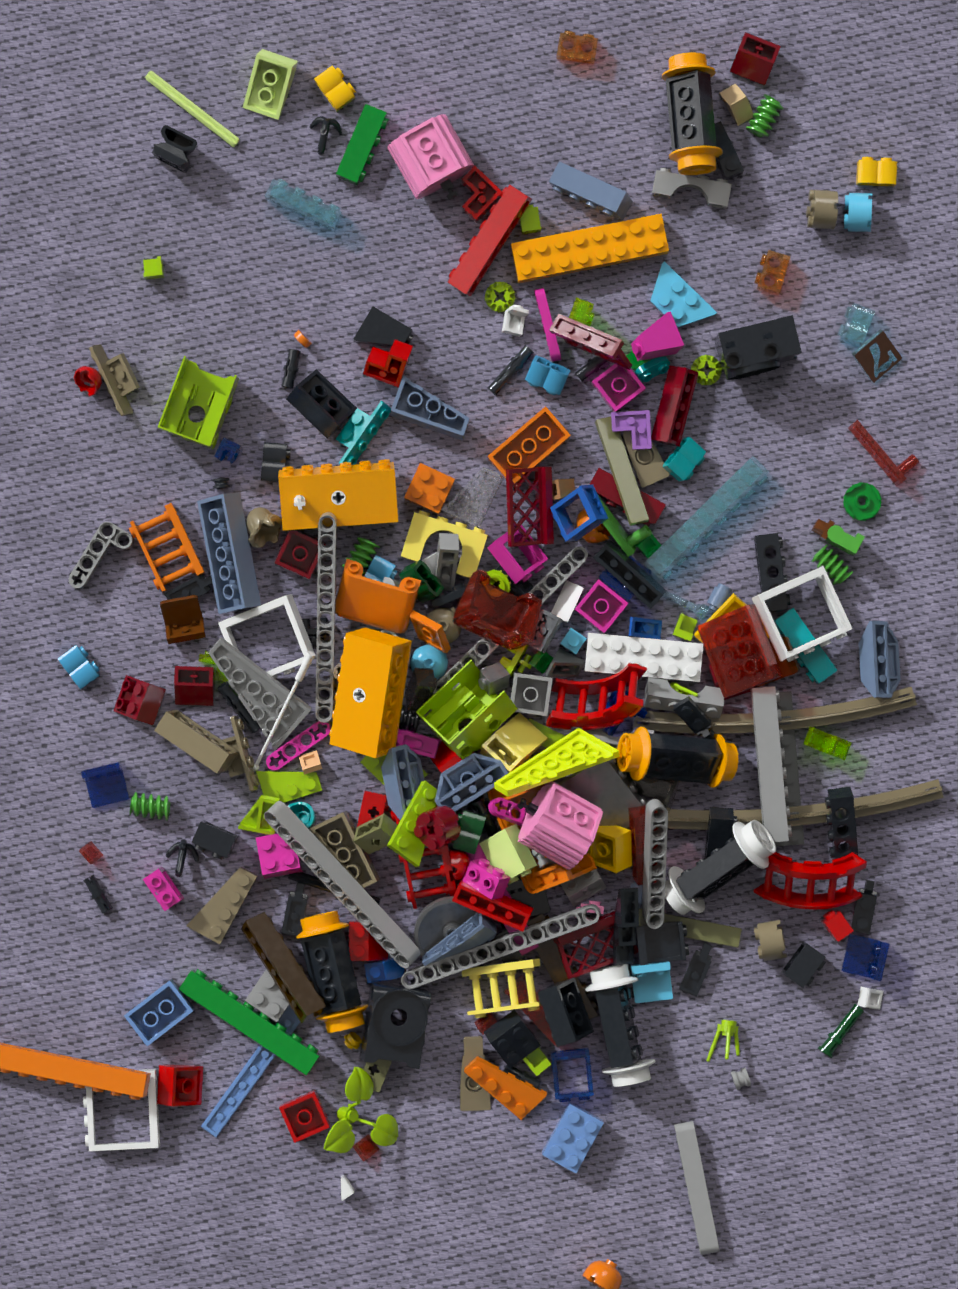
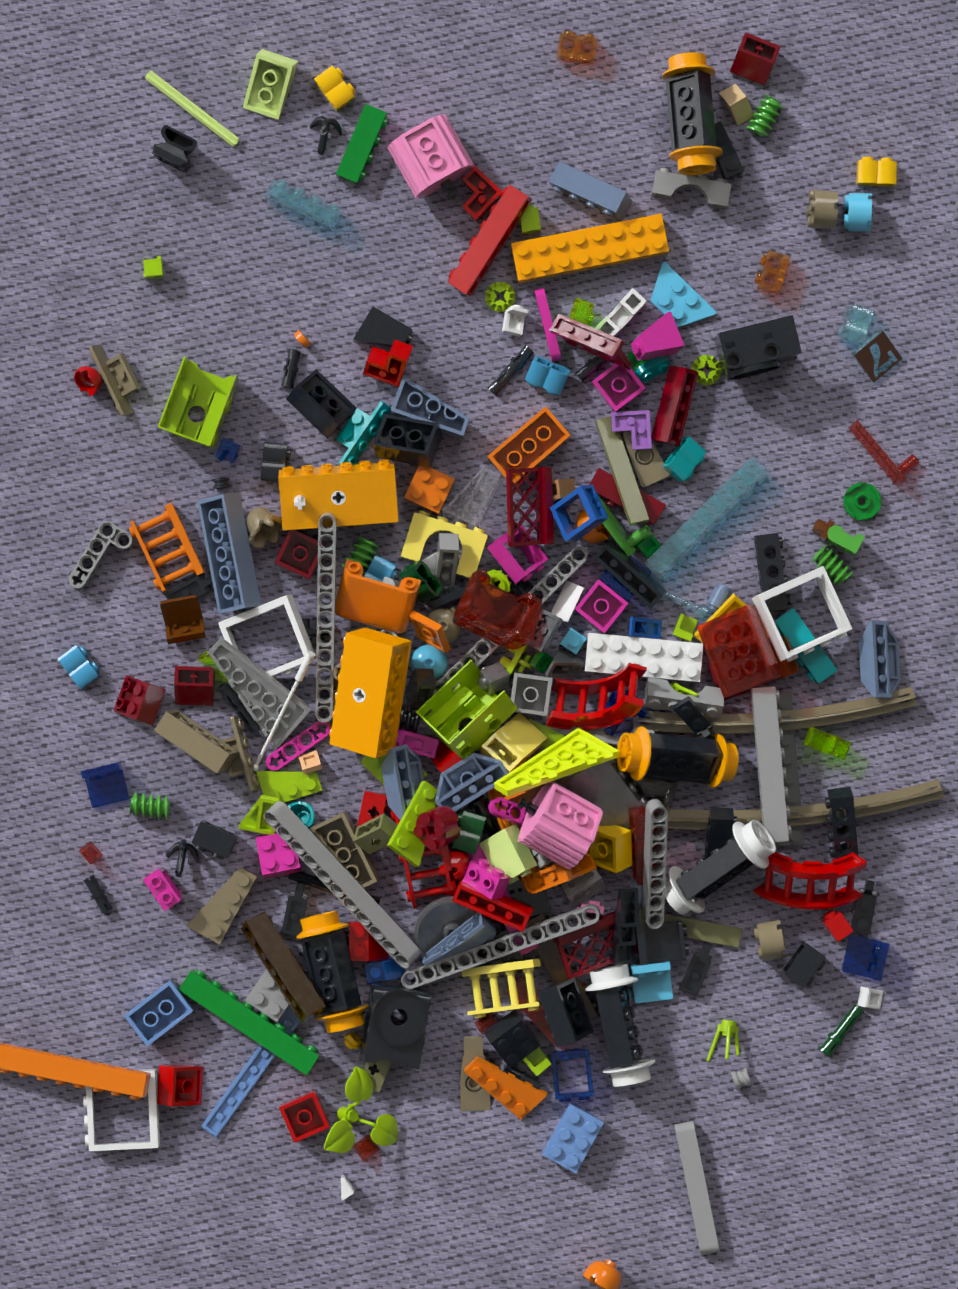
none -> black brick [373,414,443,468]
none -> white arch [595,288,647,337]

